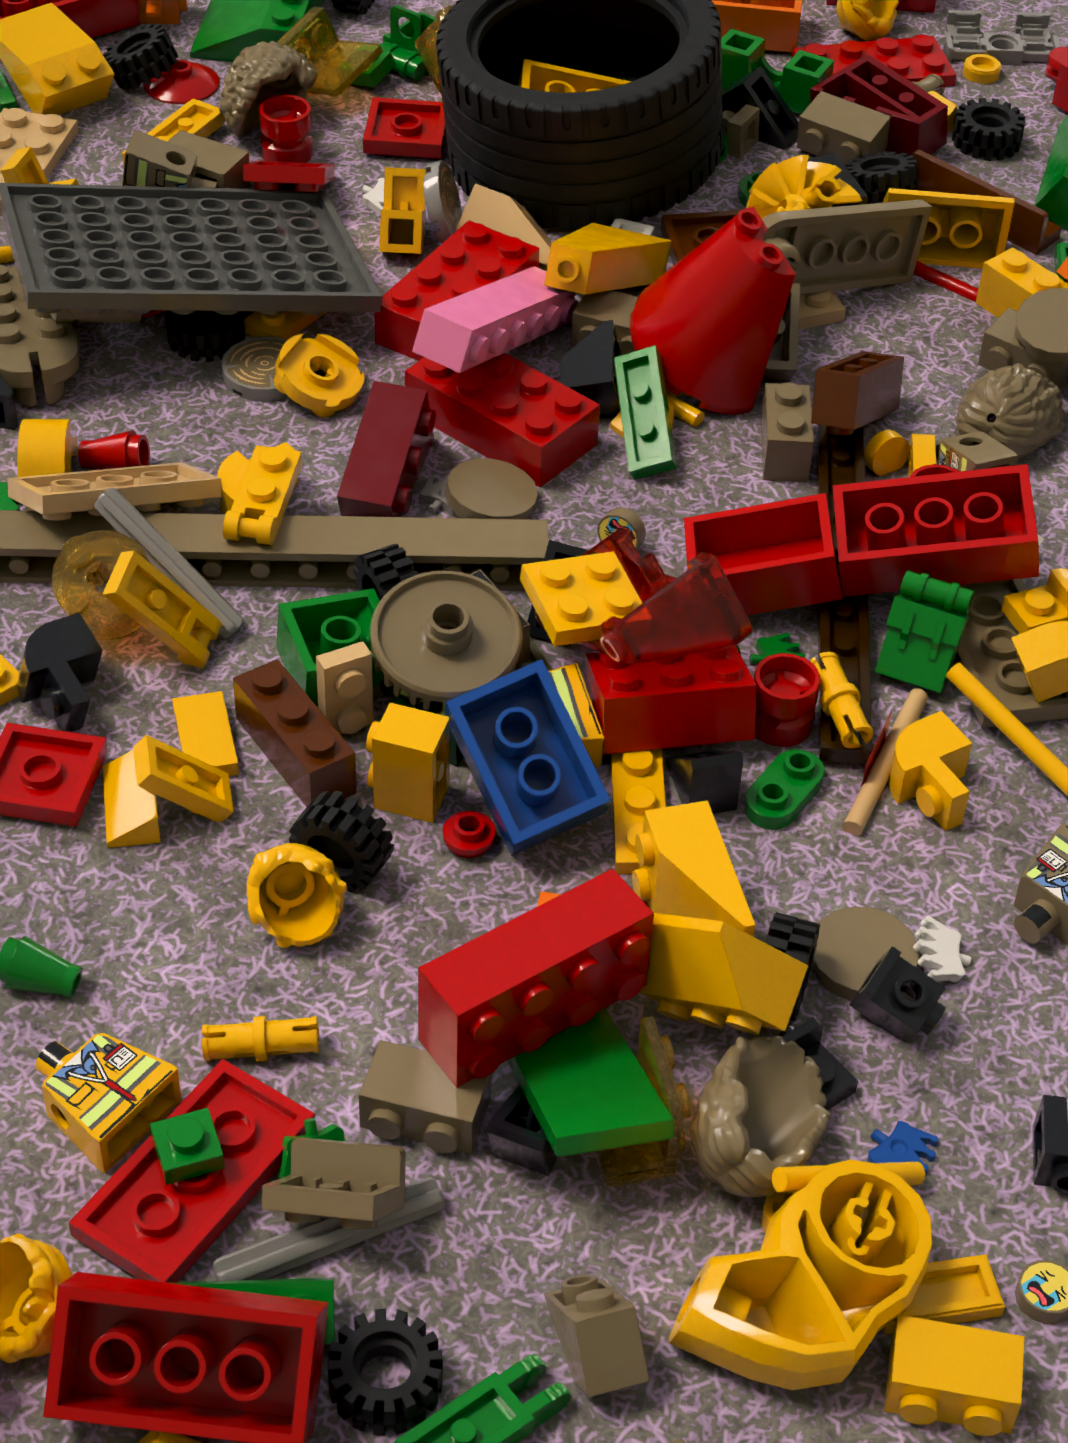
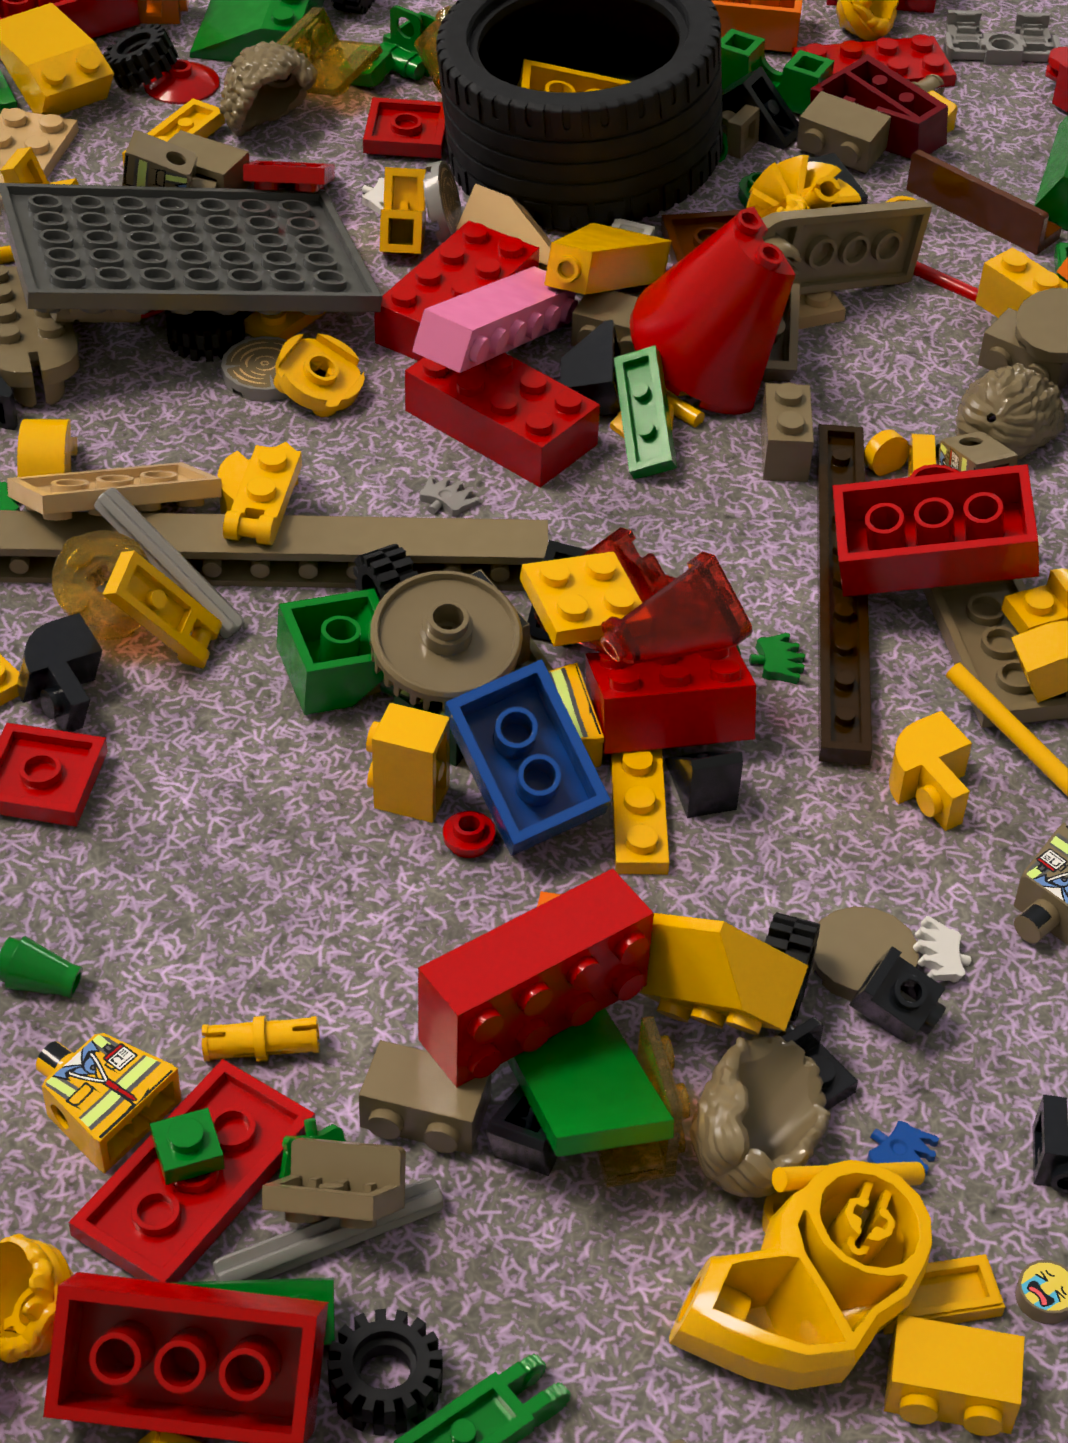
red cone [78,430,150,470] -> none
yellow slope [102,750,161,848] -> none
yellow plate [133,735,234,822] -> none
yellow tile [172,691,239,776] -> none
reddish brown brick [233,659,357,807] -> none
yellow hair [247,843,347,948] -> none
red wheel [259,94,313,163] -> none
black tyre [289,791,394,892] -> none
tan plate [316,641,373,735] -> none
dark red wedge [337,381,436,517] -> none
dark tan tile [445,458,538,519] -> none
dark tan slope [544,1275,649,1398] -> none
dark tan tile [597,507,646,556] -> none
yellow slope [632,801,755,937] -> none
red piece [684,493,843,620] -> none
green plate [745,749,824,829] -> none
red wheel [754,653,820,747] -> none
yellow pin [810,652,874,749] -> none
reddish brown brick [811,351,904,435] -> none
tan bar [842,688,928,836] -> none
black tyre [845,152,918,204] -> none
red sticker [862,711,892,785] -> none
green piece [875,570,975,693] -> none
yellow slope [883,188,1014,269] -> none
black tyre [952,98,1026,161] -> none
yellow tile [963,54,1002,84] -> none

